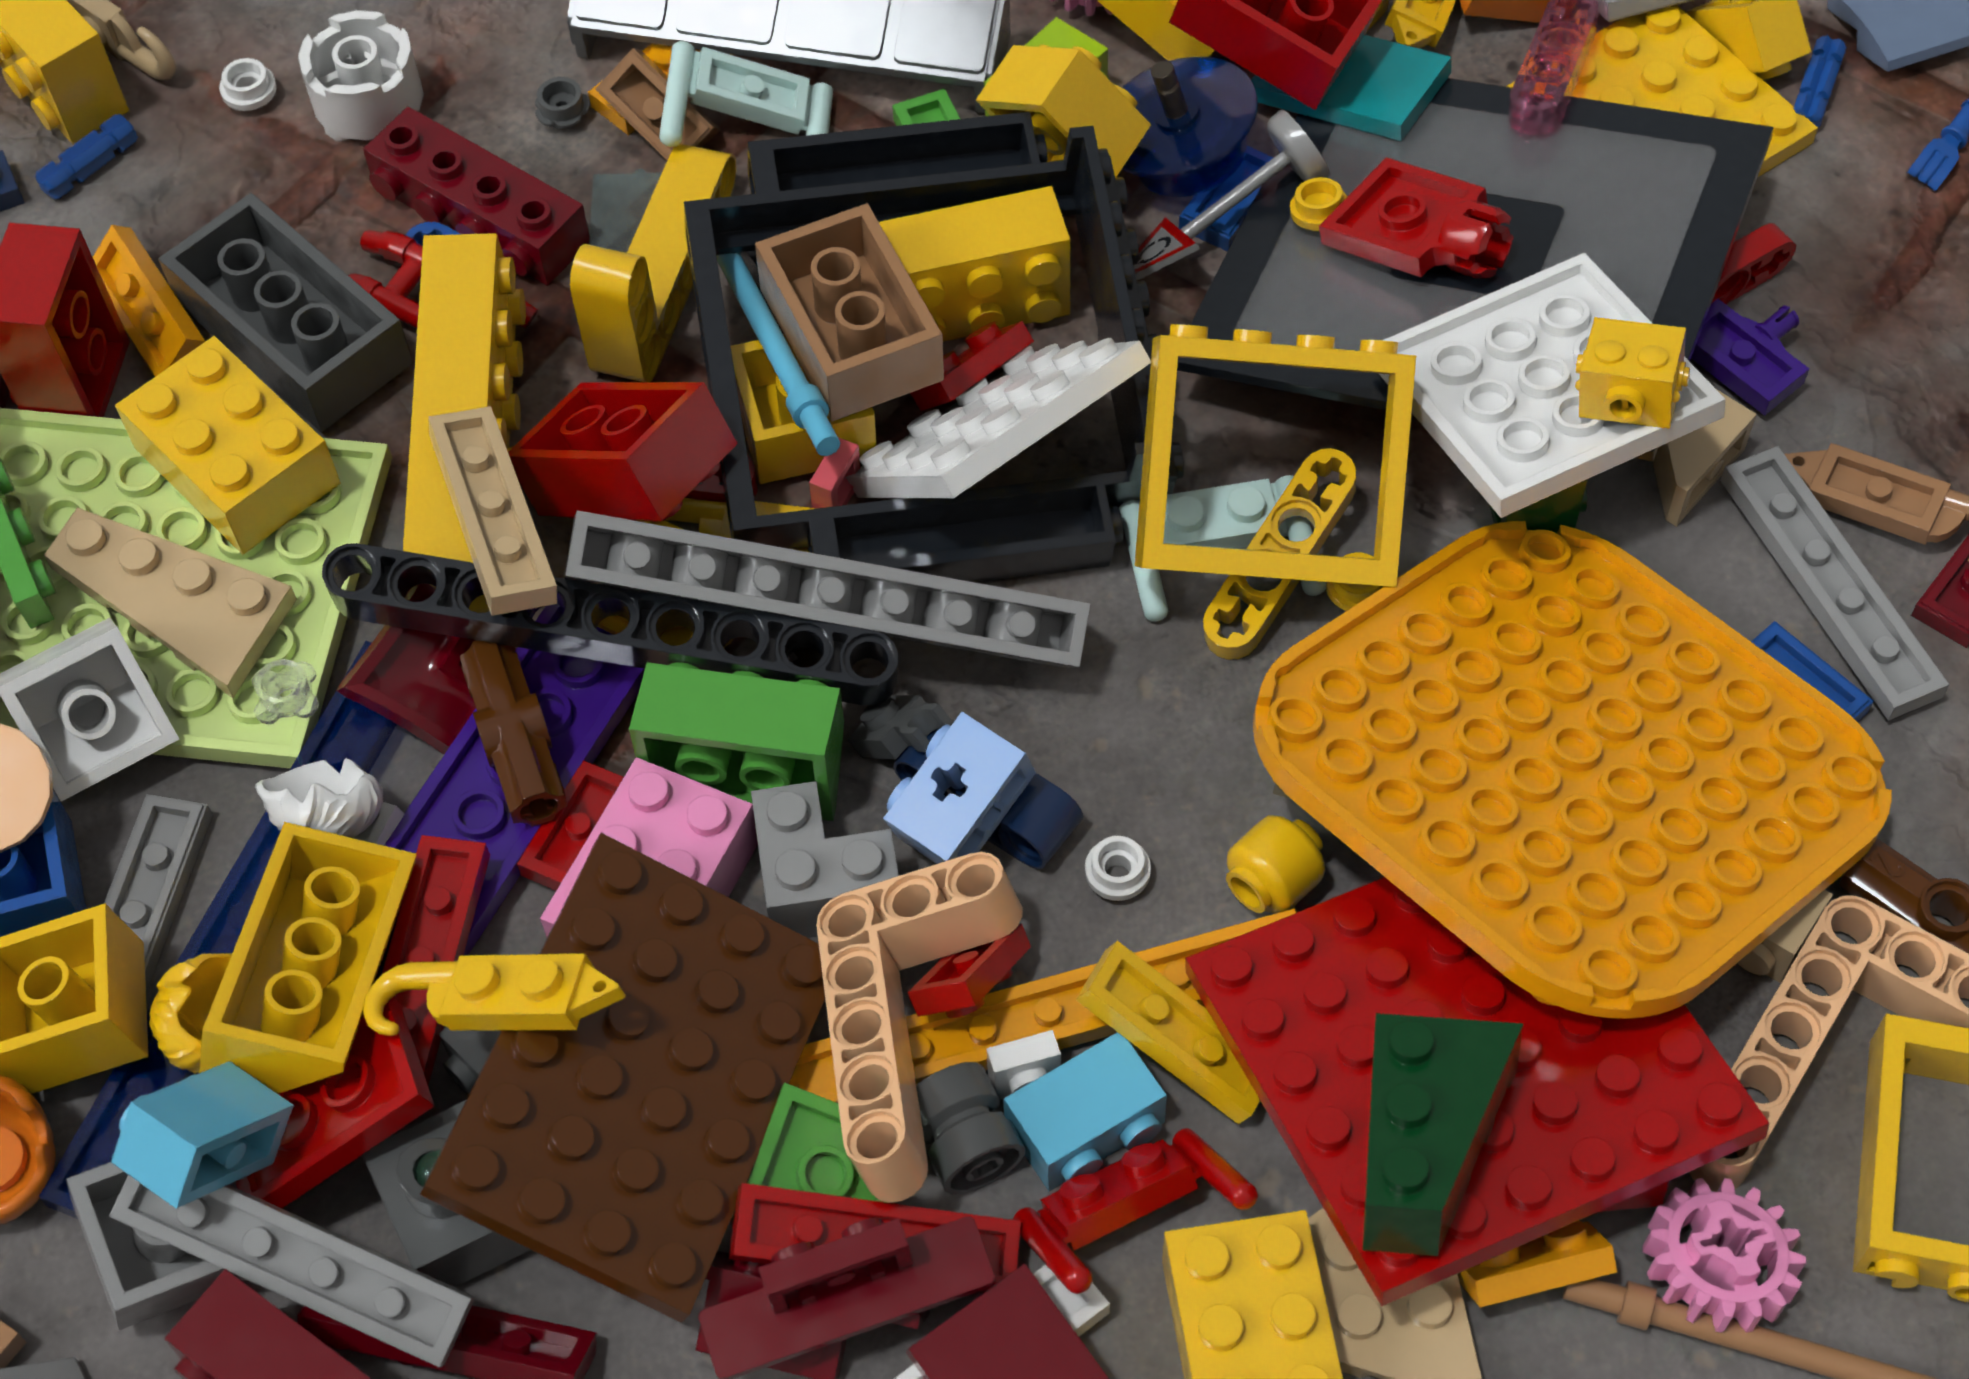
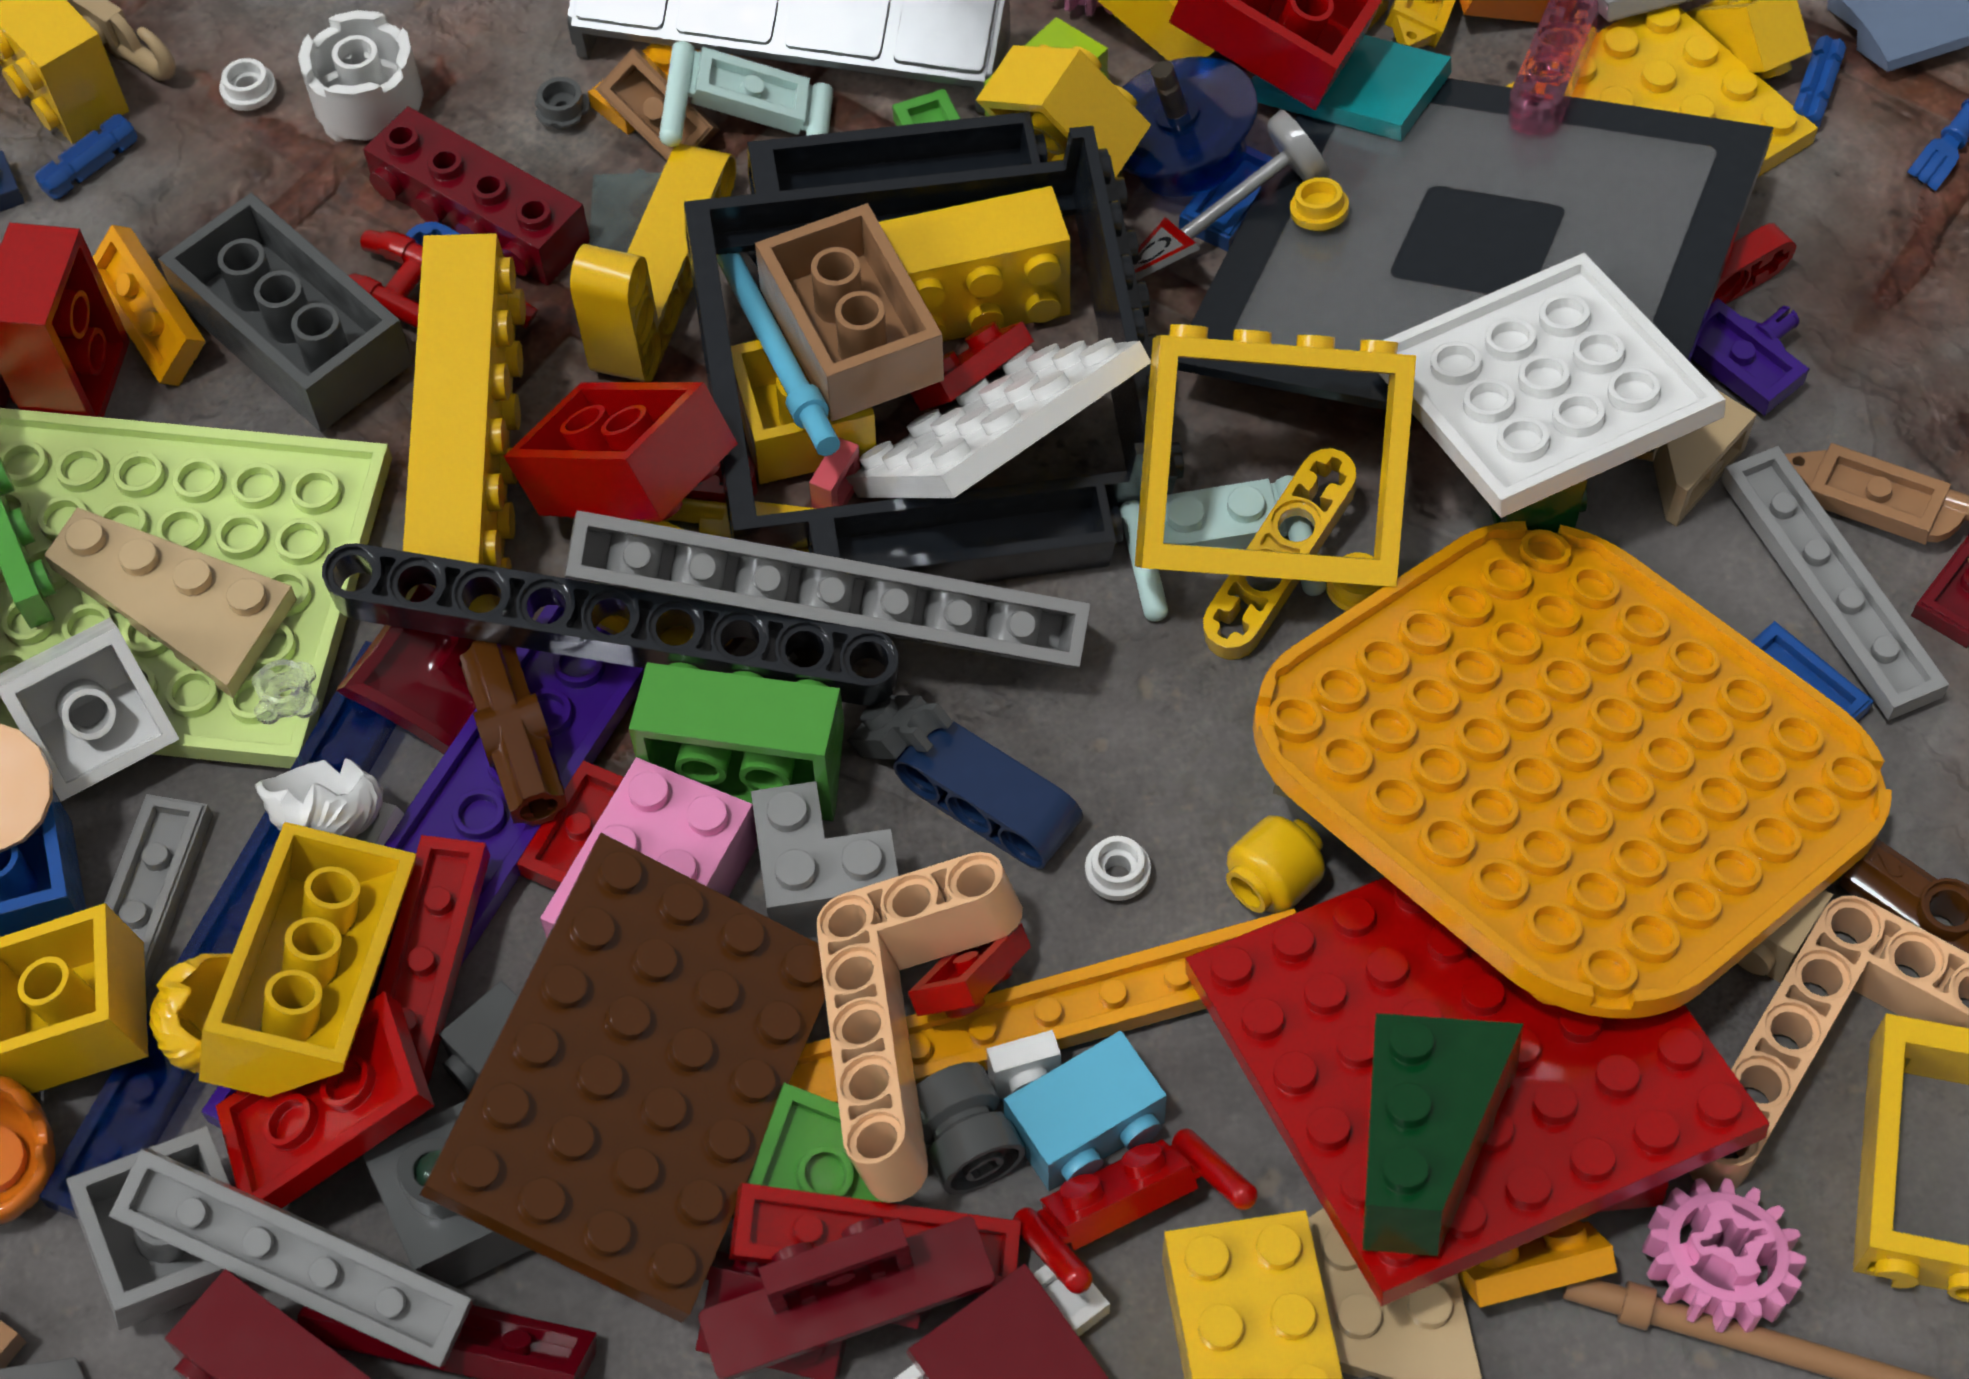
medium azure brick [111,1061,293,1209] -> none
yellow brick [115,336,341,555] -> none
yellow plate [363,954,626,1036] -> none
tan plate [428,406,557,616] -> none
light blue brick [883,711,1036,864] -> none
yellow plate [1076,940,1260,1124] -> none
red plate [1319,157,1514,279] -> none
yellow head [1575,317,1690,429] -> none

